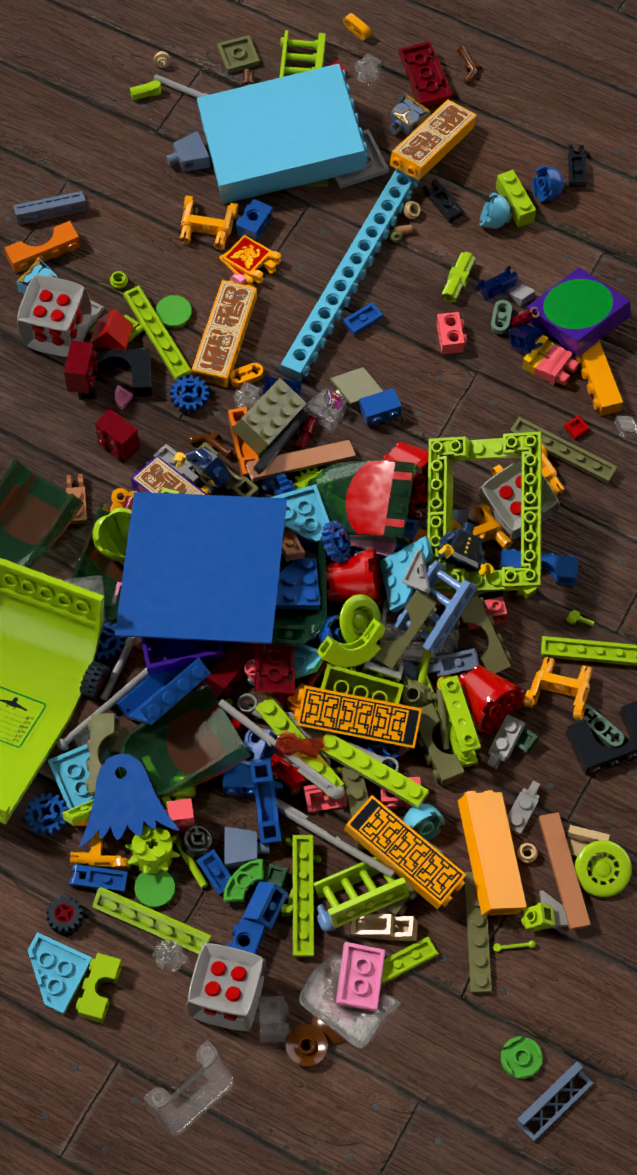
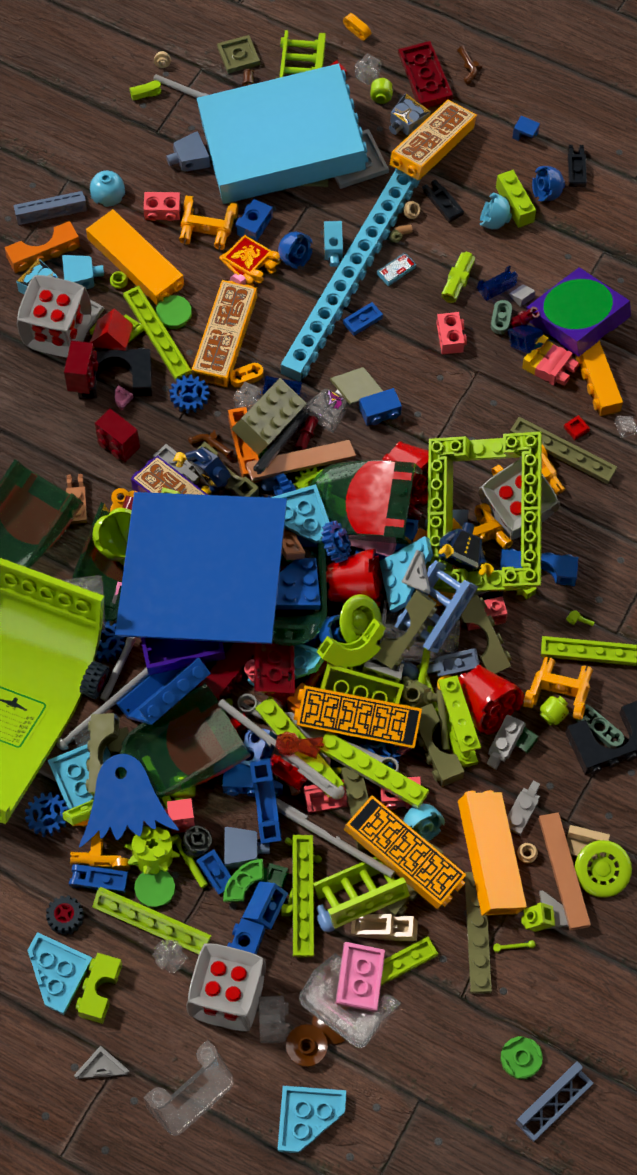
none -> medium azure torso [62,255,104,289]
none -> light grey tile [74,1046,130,1079]
none -> light orange brick [86,209,184,305]
none -> medium azure cylinder [90,170,125,207]
none -> coral brick [144,192,181,221]
none -> blue cylinder [278,231,313,269]
none -> medium azure plate [278,1086,346,1153]
none -> medium azure torso [323,221,343,267]
none -> lime head [370,78,393,104]
none -> tile [377,253,416,286]
none -> blue panel [512,116,540,141]
none -> lime head [540,696,569,725]

